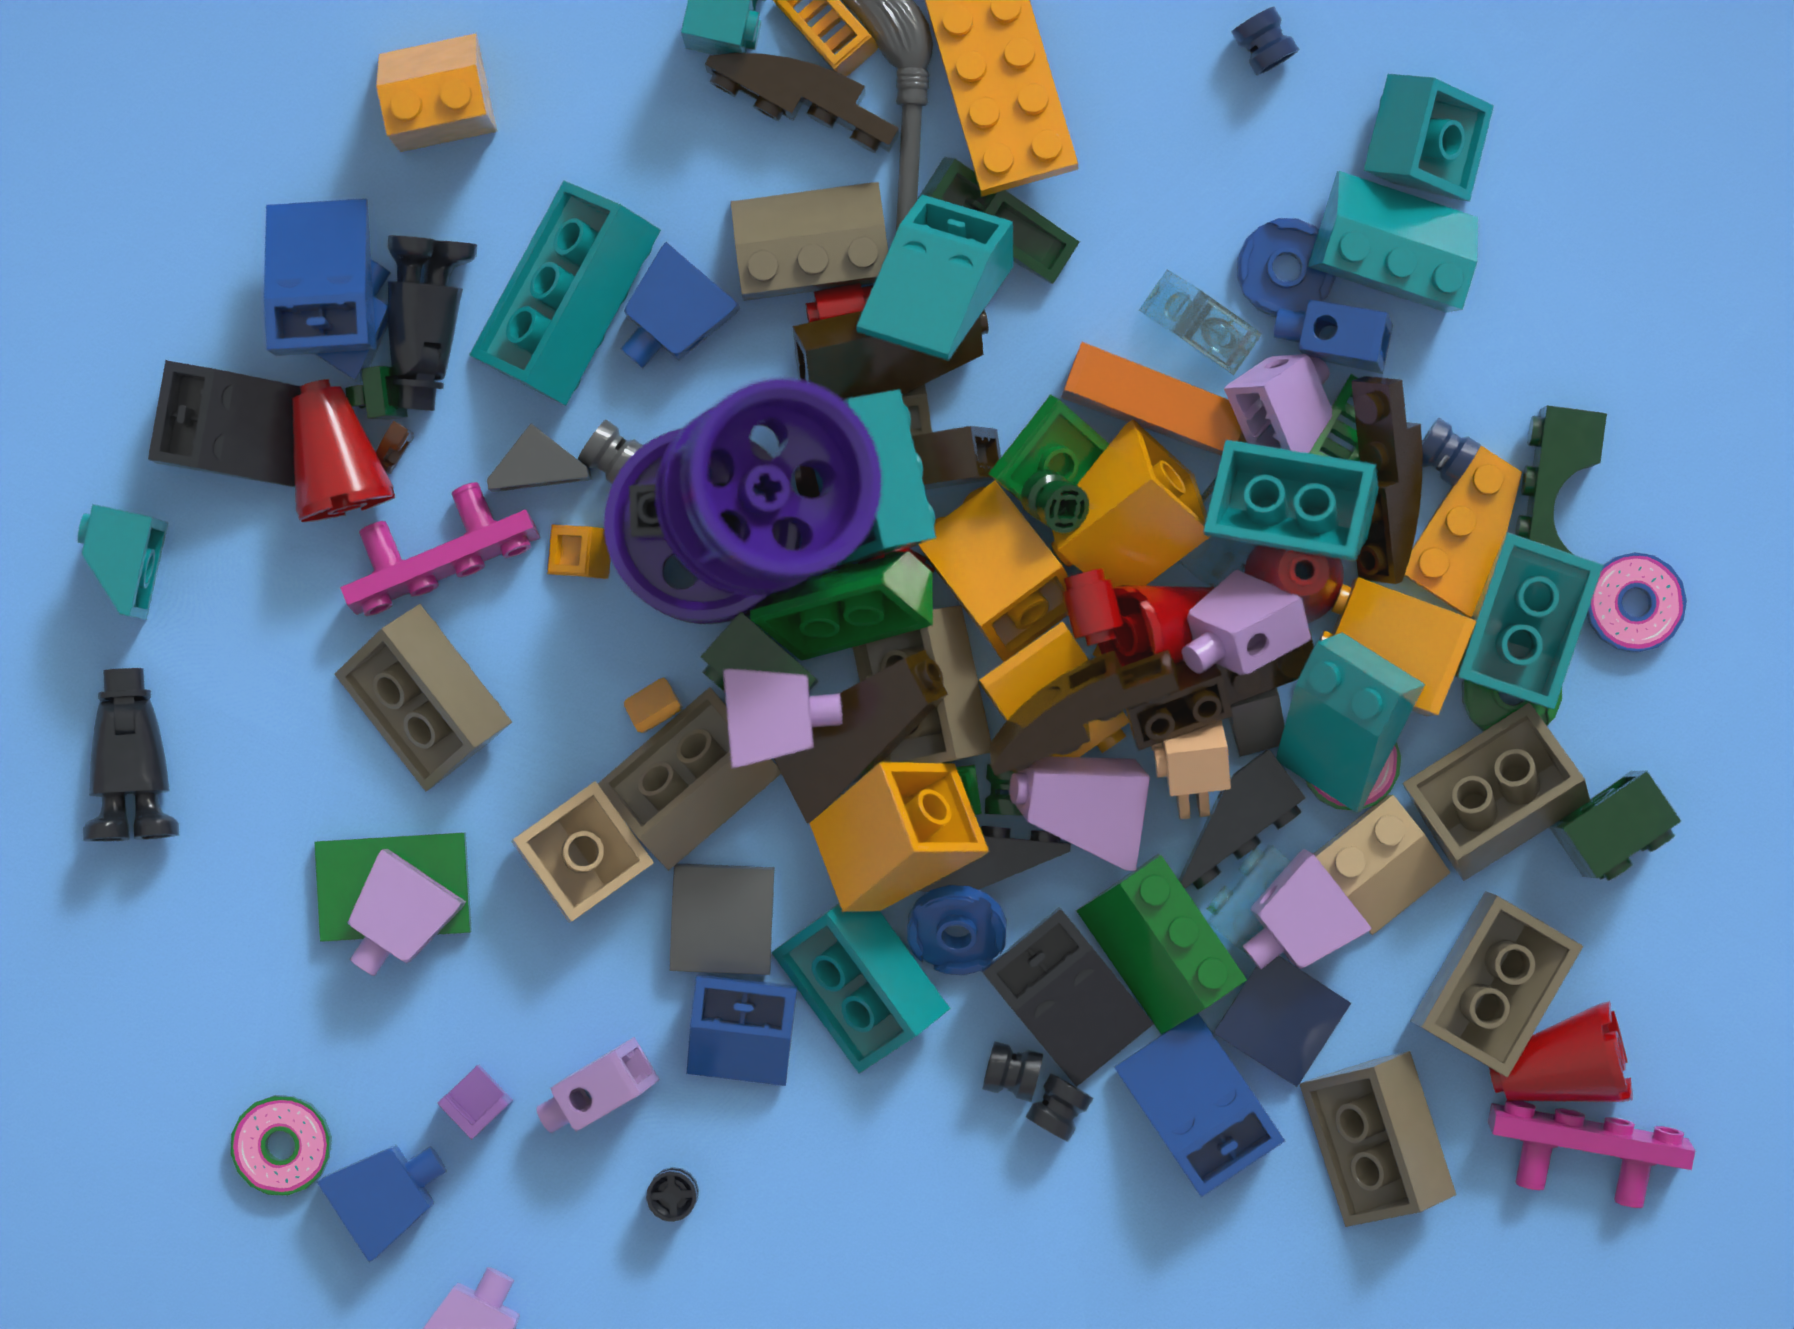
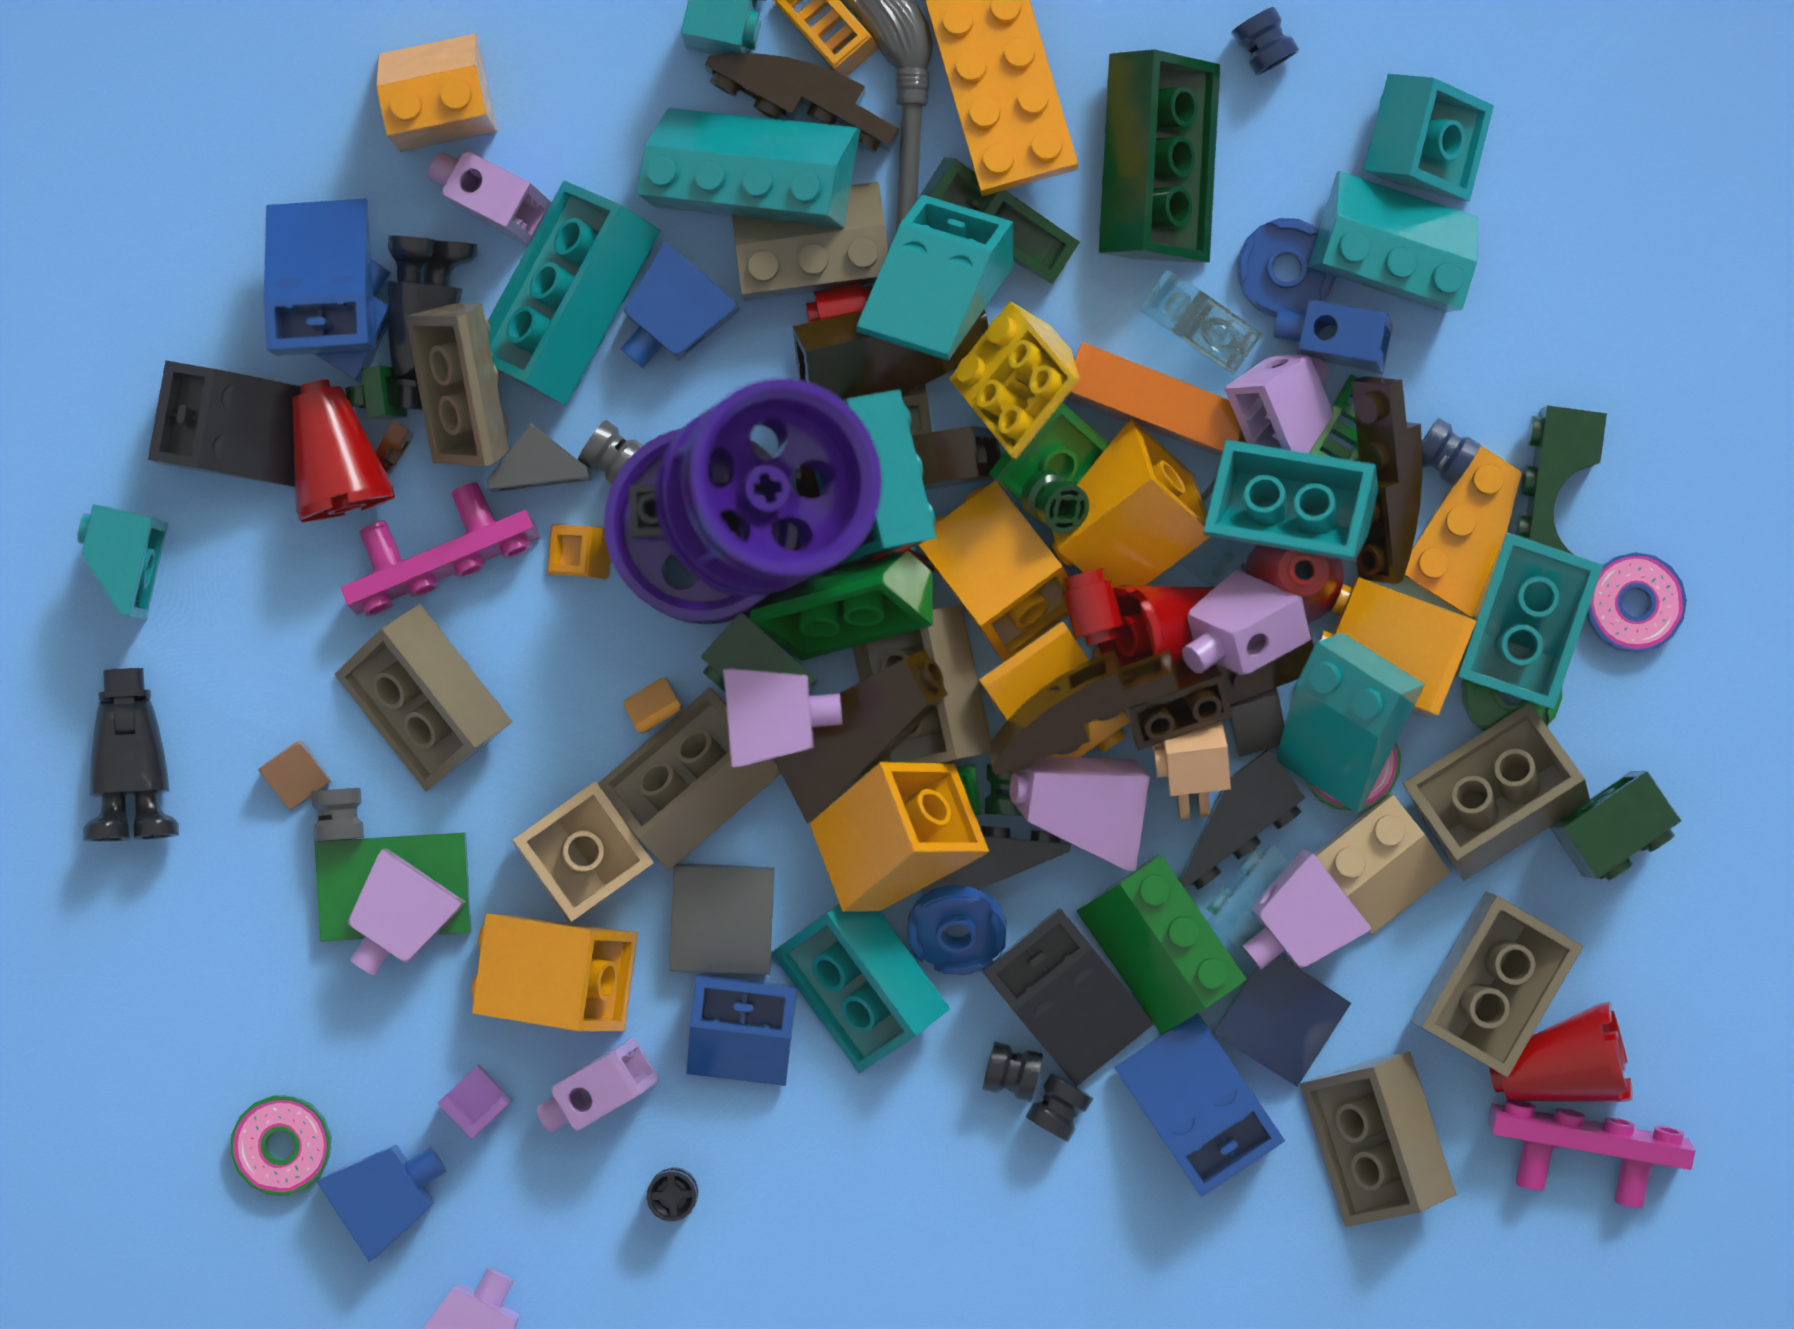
none -> medium nougat slope [258,741,332,810]
none -> dark grey wheel [311,788,364,841]
none -> dark tan slope [405,303,509,466]
none -> lavender torso [428,151,552,246]
none -> light orange slope [471,913,638,1032]
none -> teal slope [637,108,860,228]
none -> yellow slope [949,301,1080,459]
none -> dark green slope [1099,49,1220,263]

